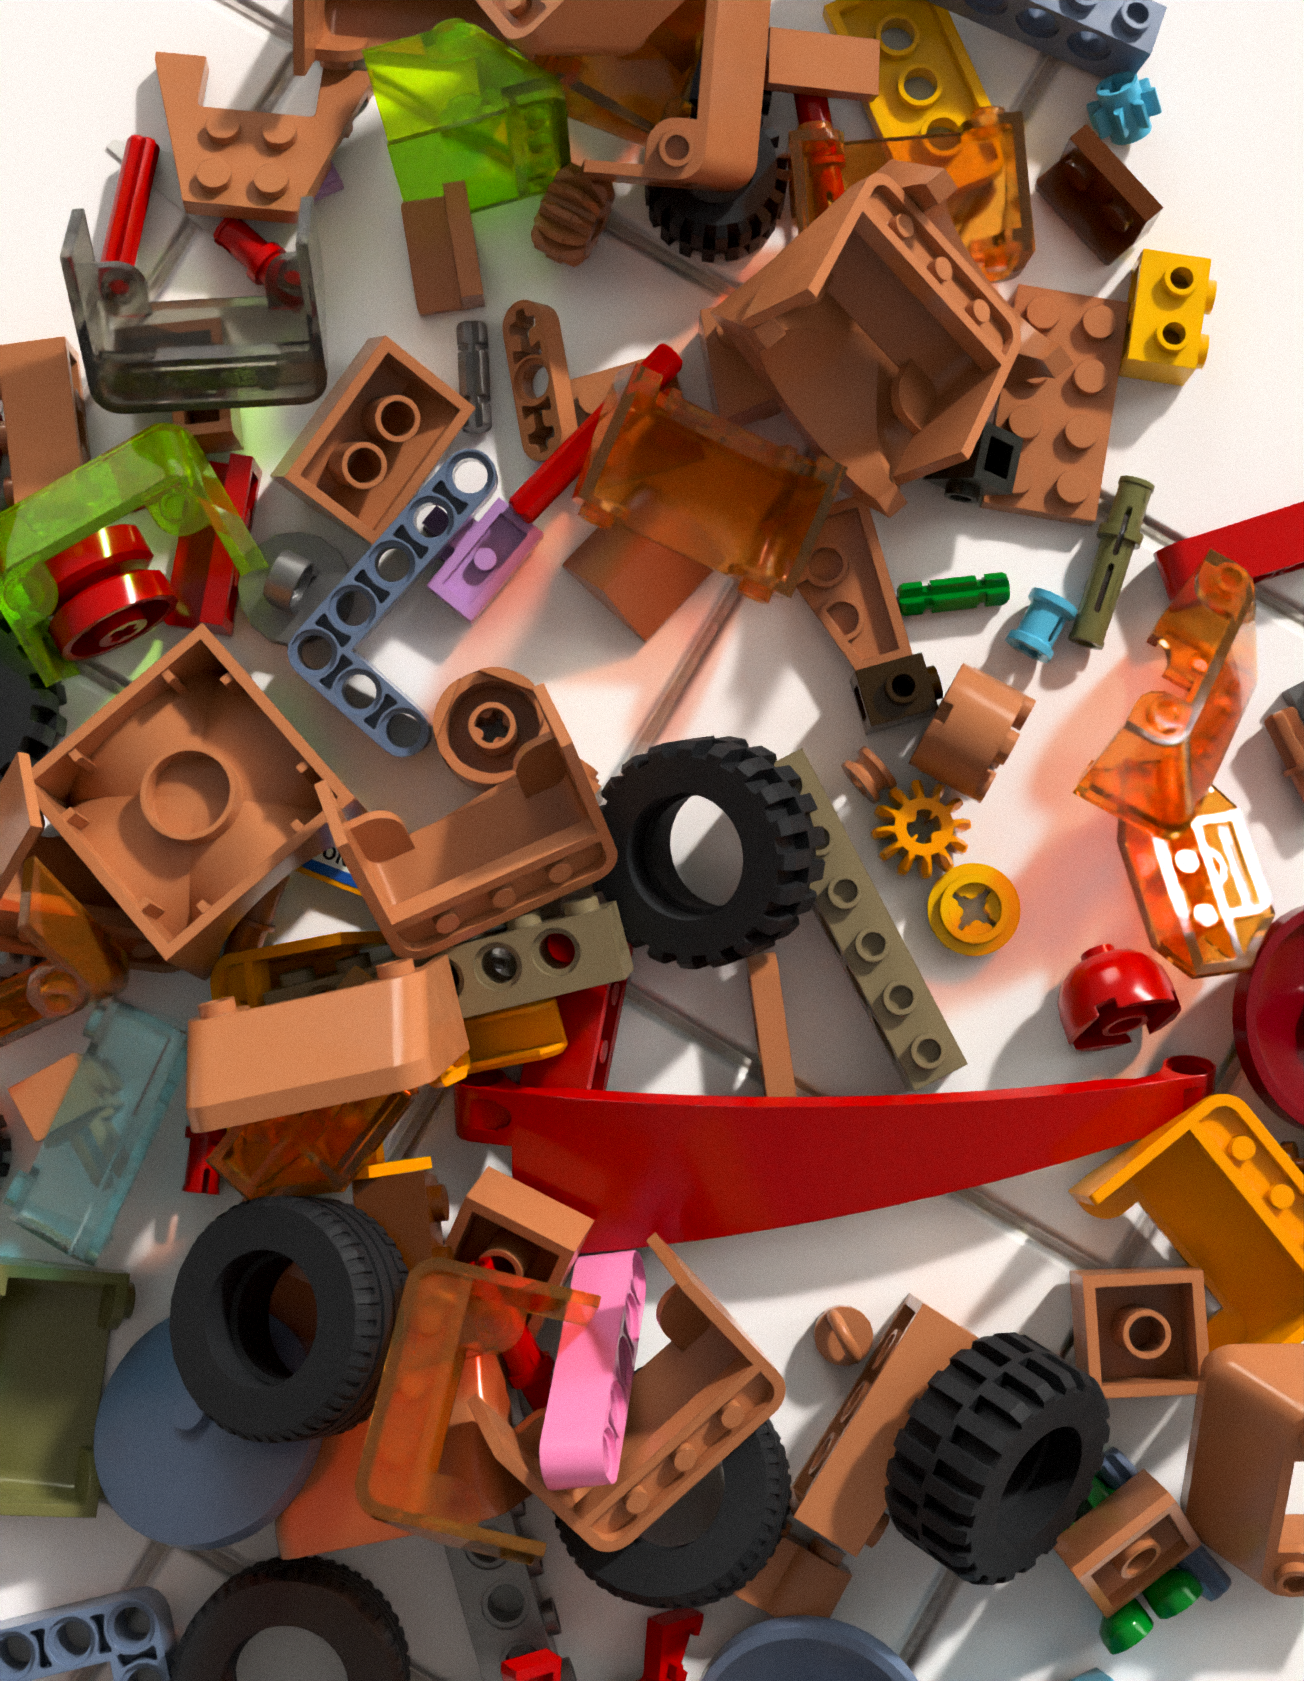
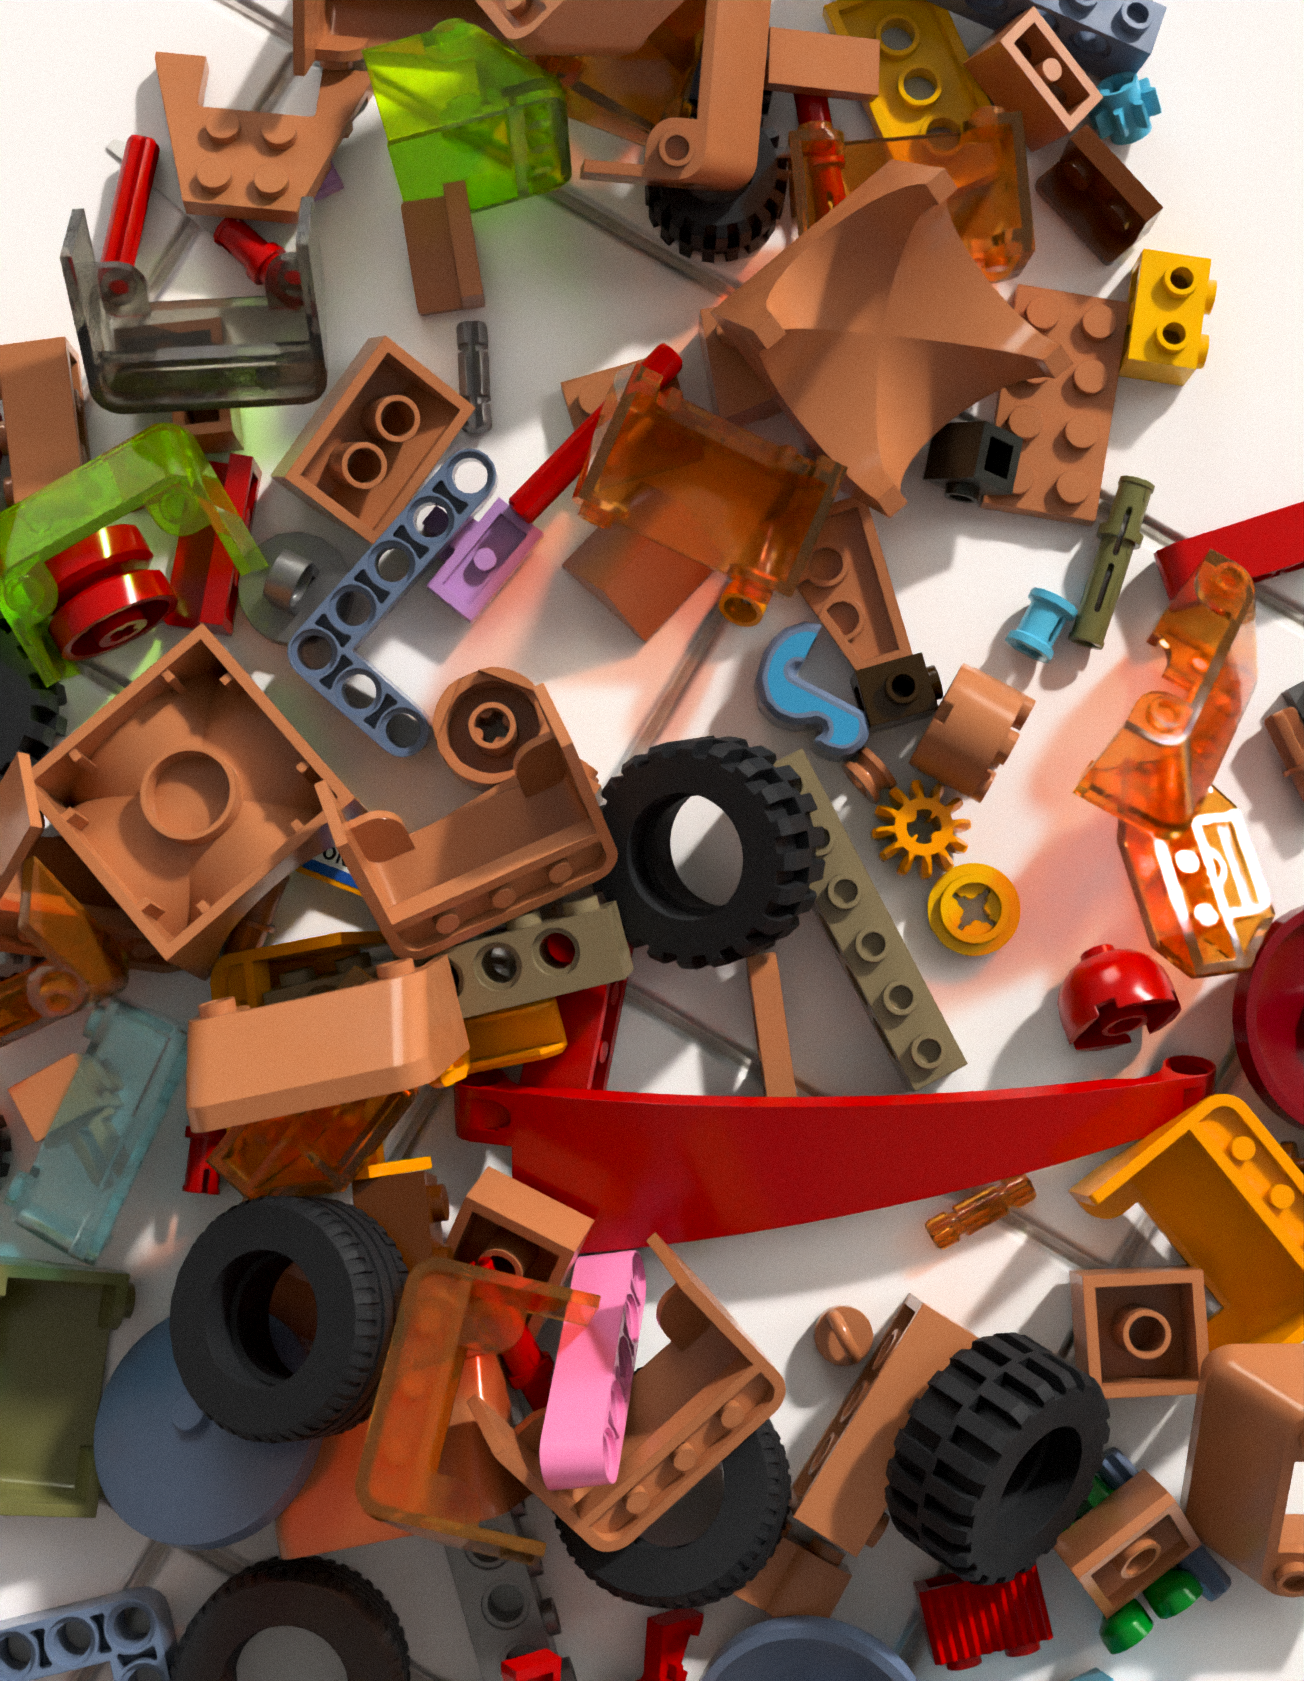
nougat beam [502,300,578,462] -> none
nougat gear [531,162,615,267] -> none
nougat windscreen [741,173,1021,485] -> none
green axle [896,572,1010,616] -> none
none -> light orange hinge [719,576,769,627]
none -> sand blue animal [753,621,869,762]
none -> red brick [913,1565,1054,1671]
none -> clear orange axle [925,1174,1037,1250]
none -> nougat brick [963,6,1103,152]

